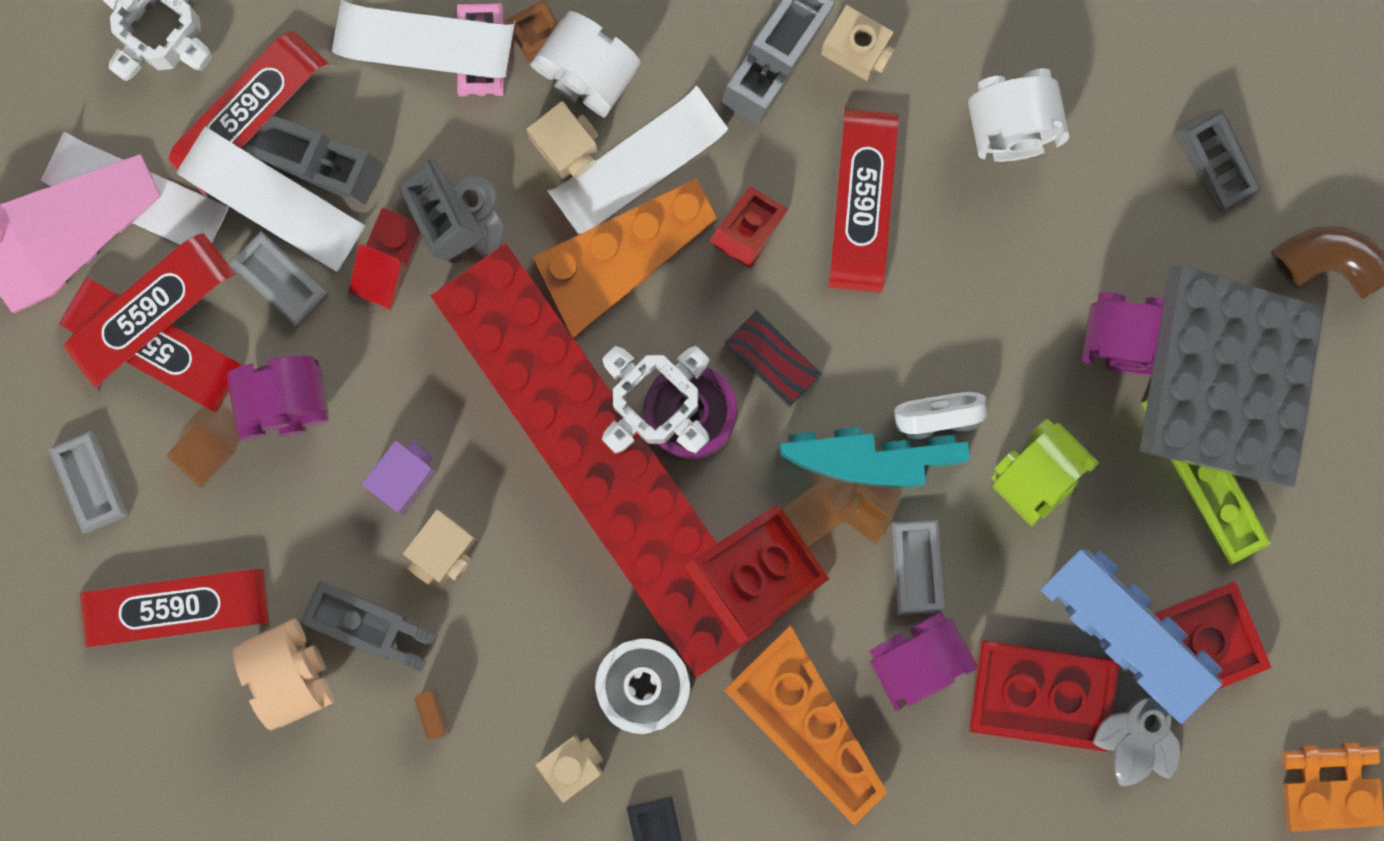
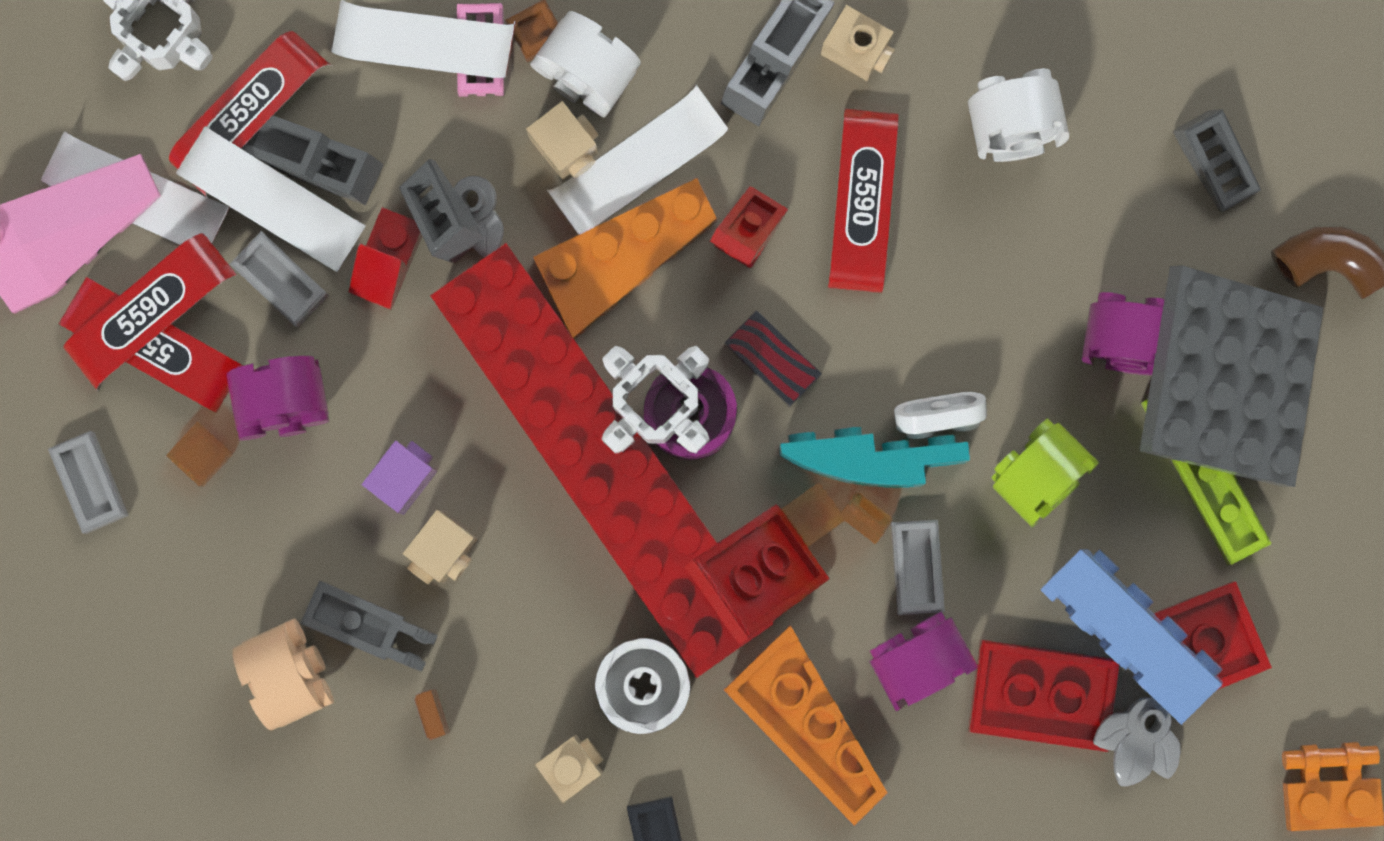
red sticker [79,569,270,649] -> none

